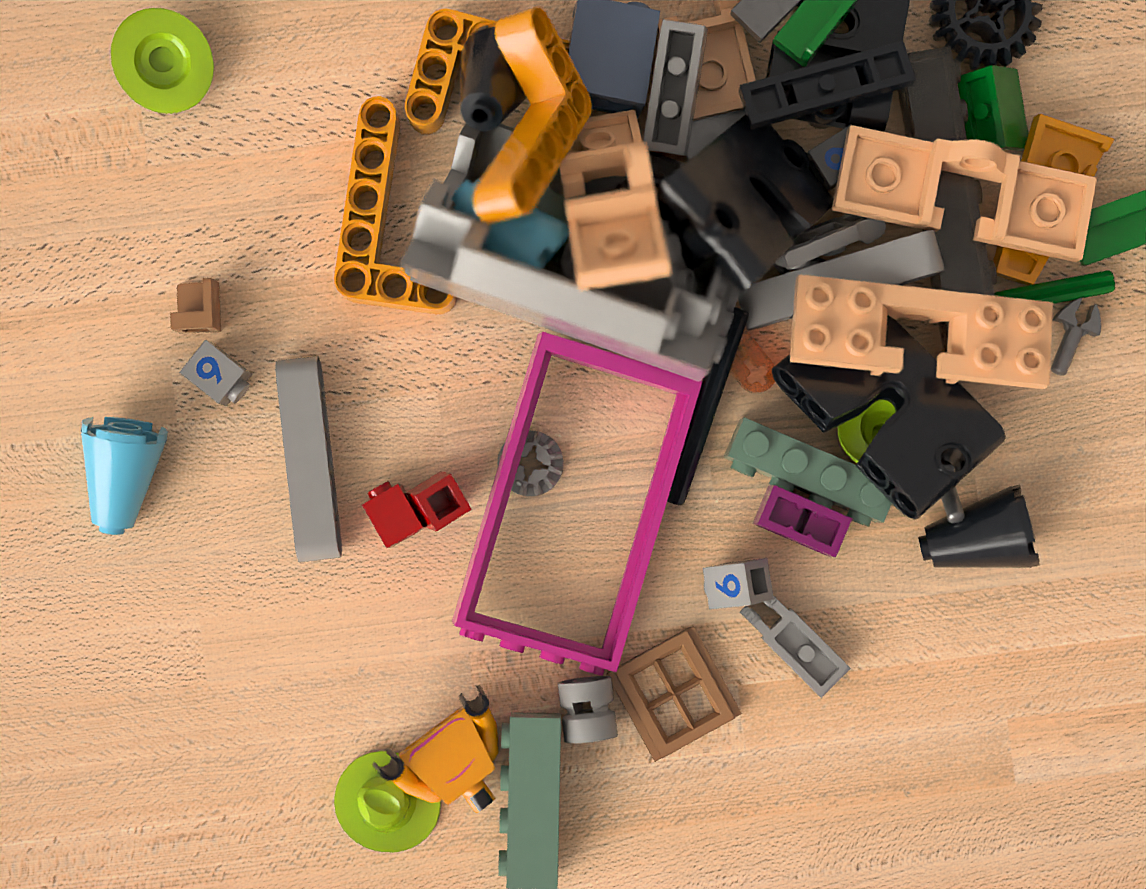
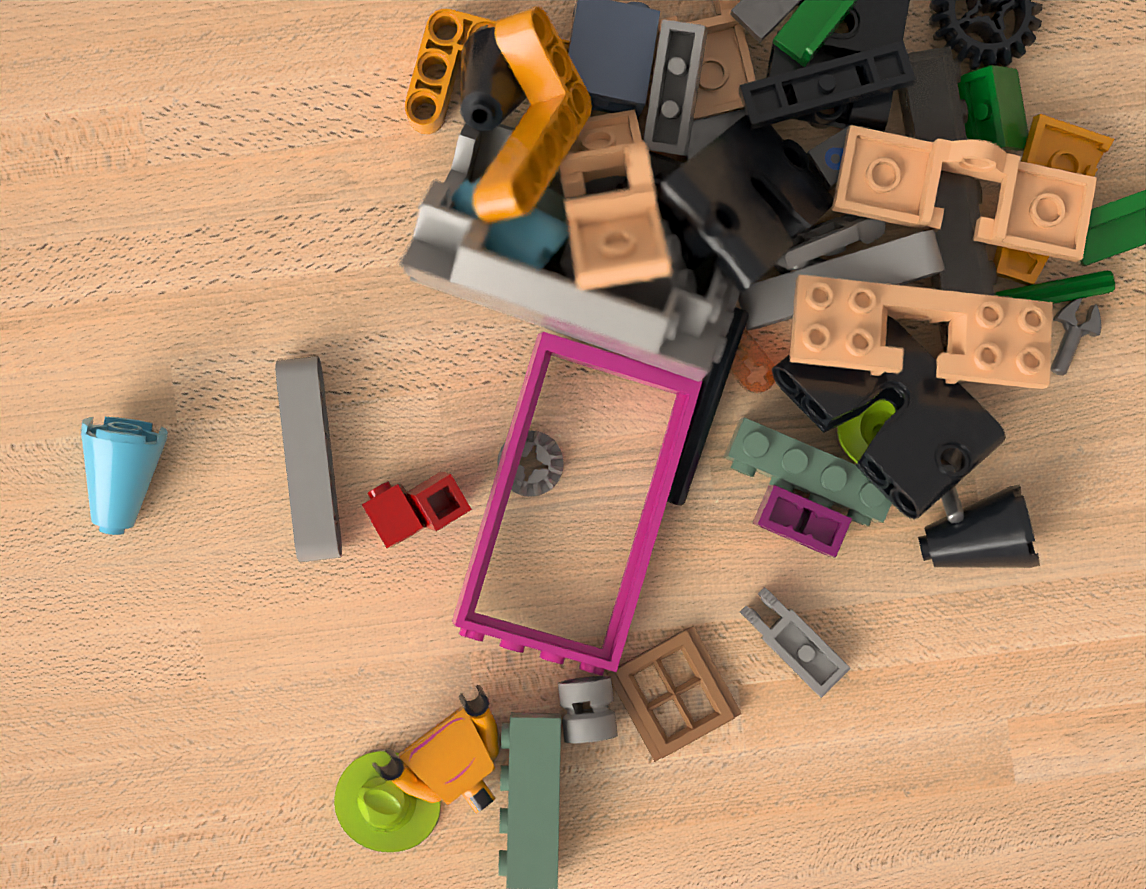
lime hat [111,8,214,114] -> none
medium nougat panel [170,278,221,334] -> none
light grey brick [179,340,252,406] -> none
light orange beam [334,96,457,315] -> none
light grey brick [703,558,774,610] -> none

